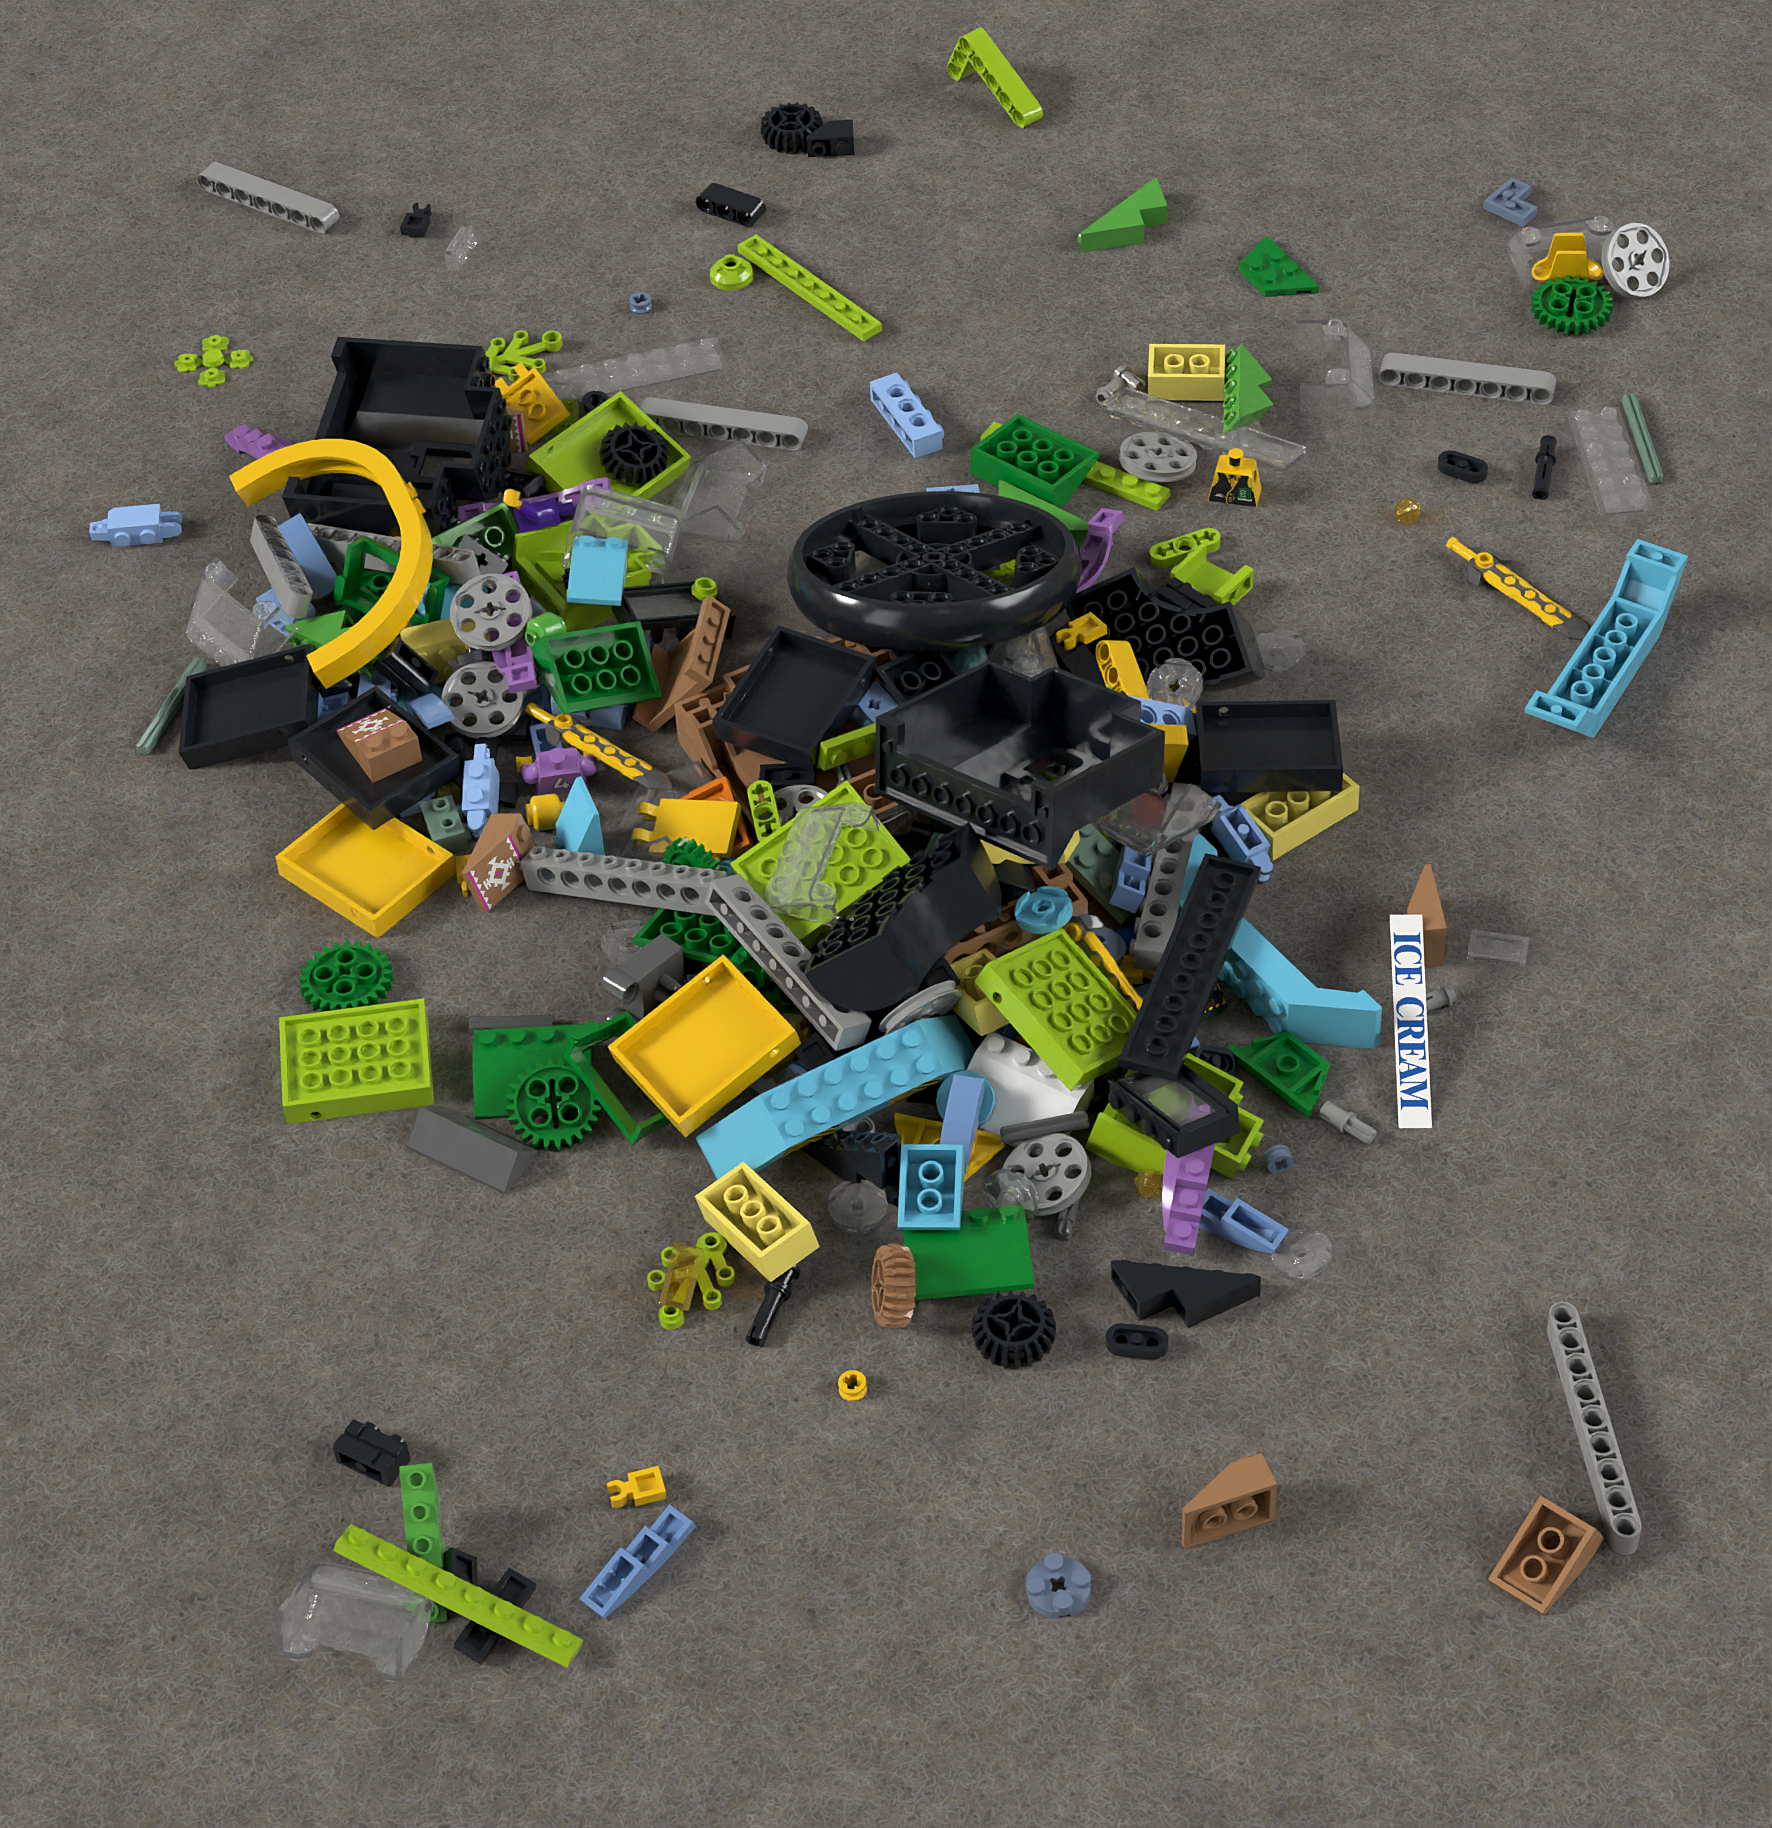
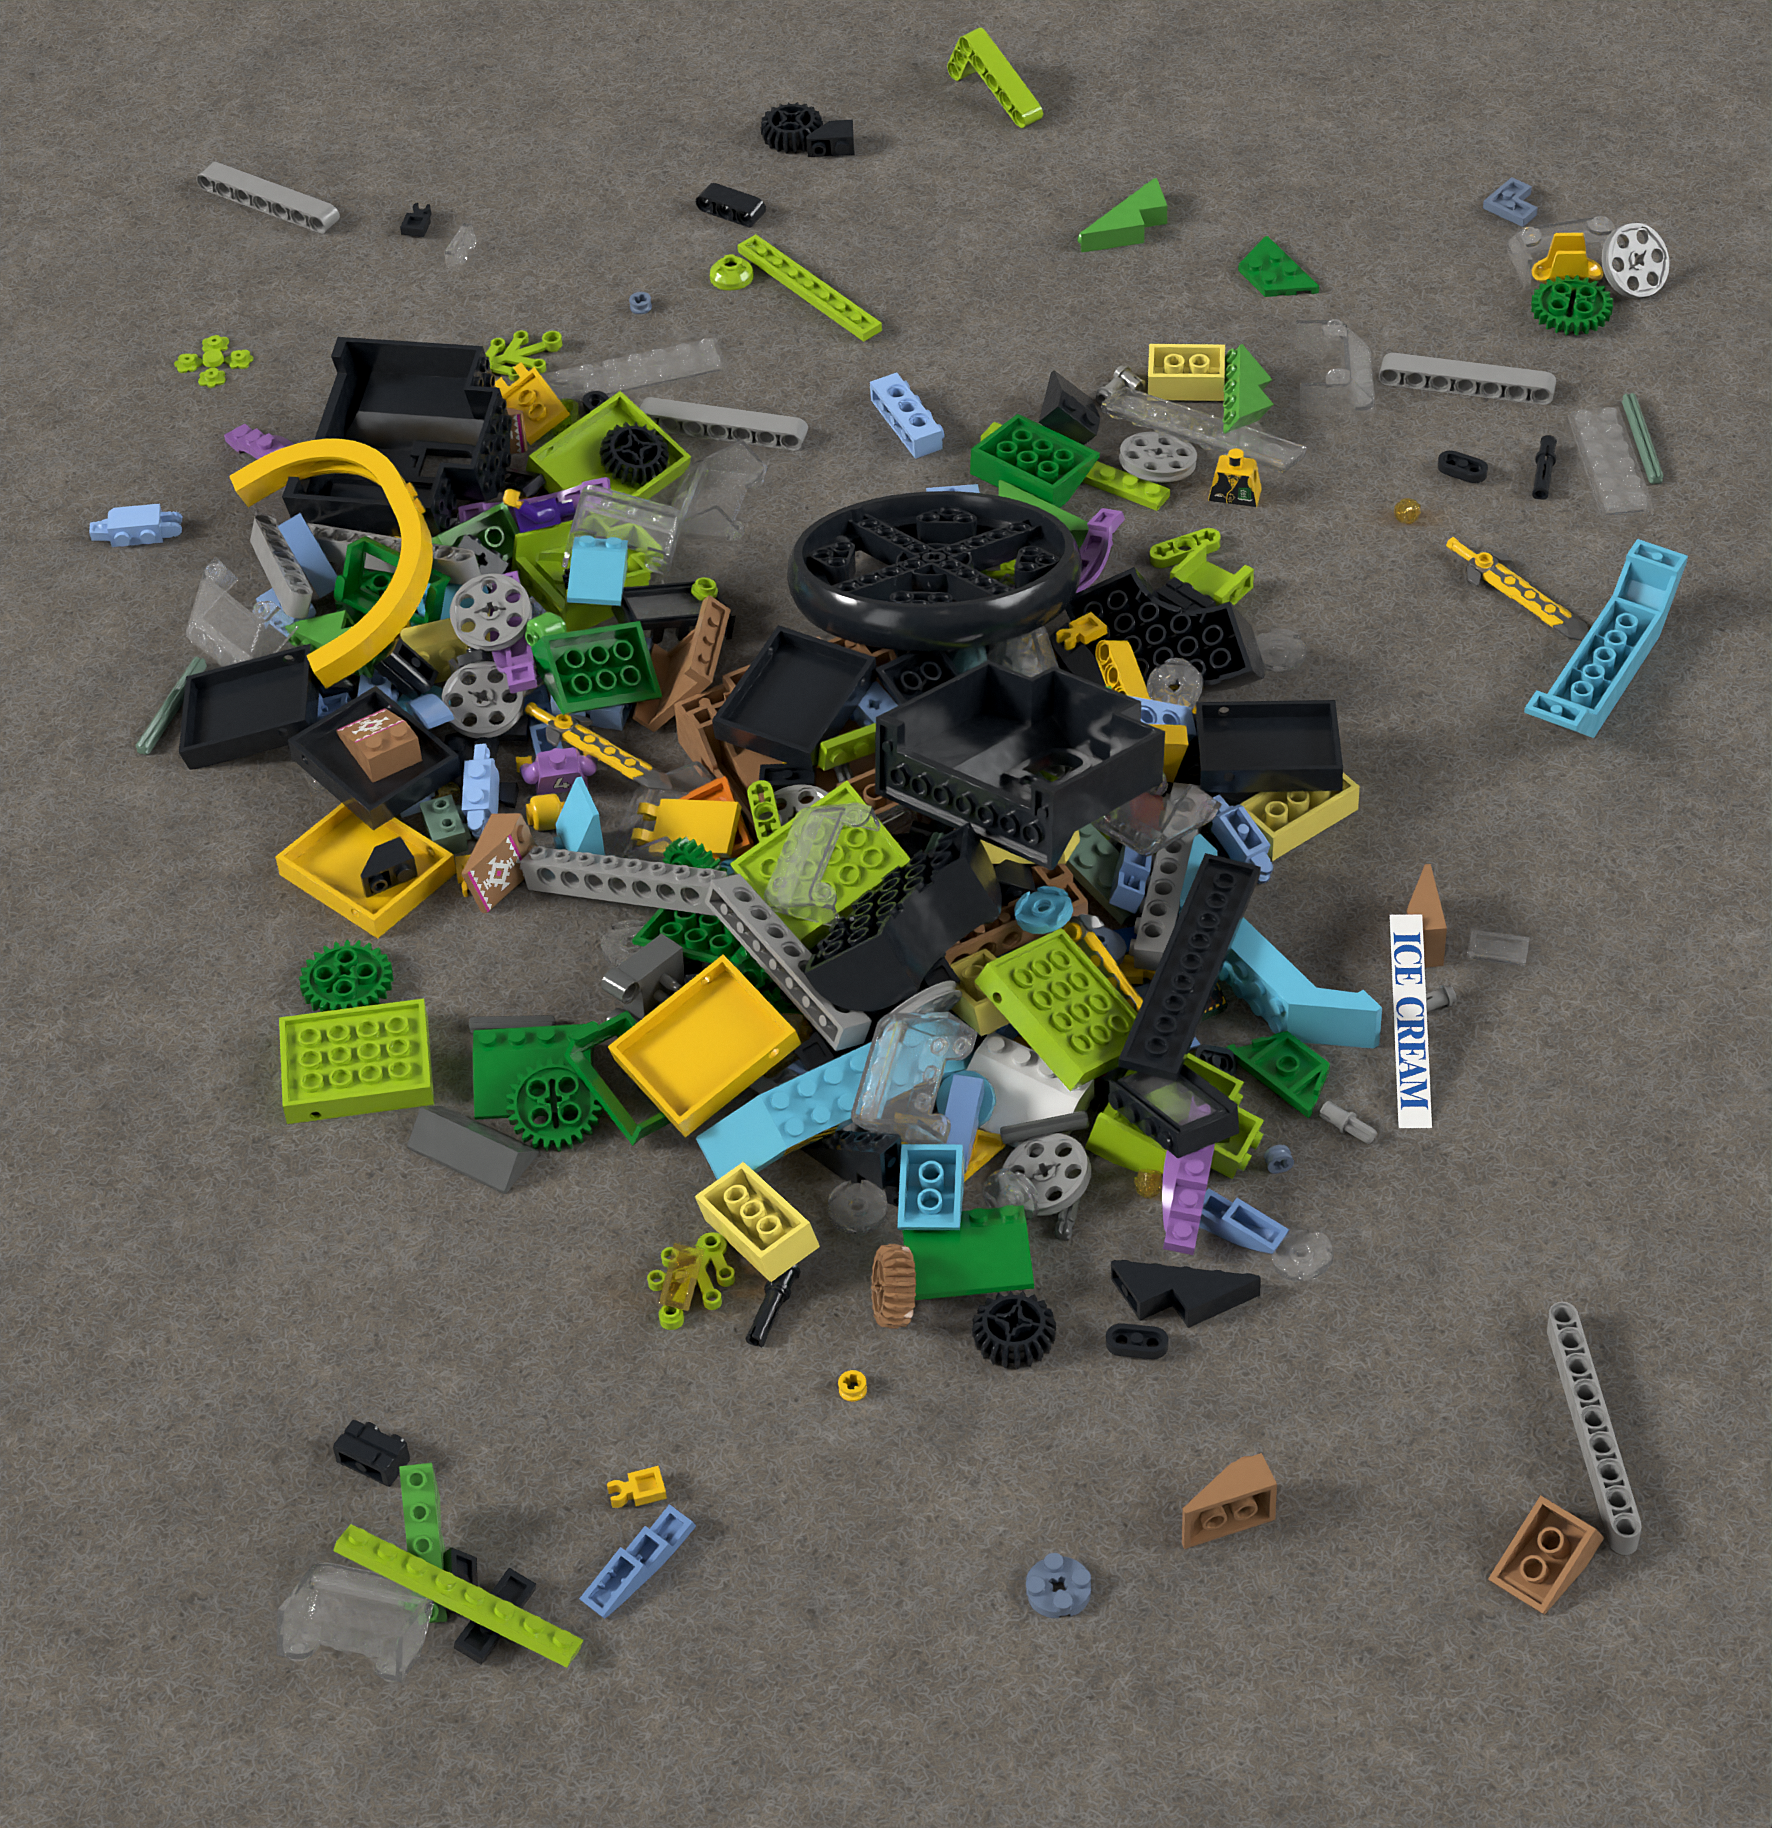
none -> black slope [360,837,418,898]
none -> clear windscreen [851,1012,978,1144]
none -> black slope [1039,370,1101,445]

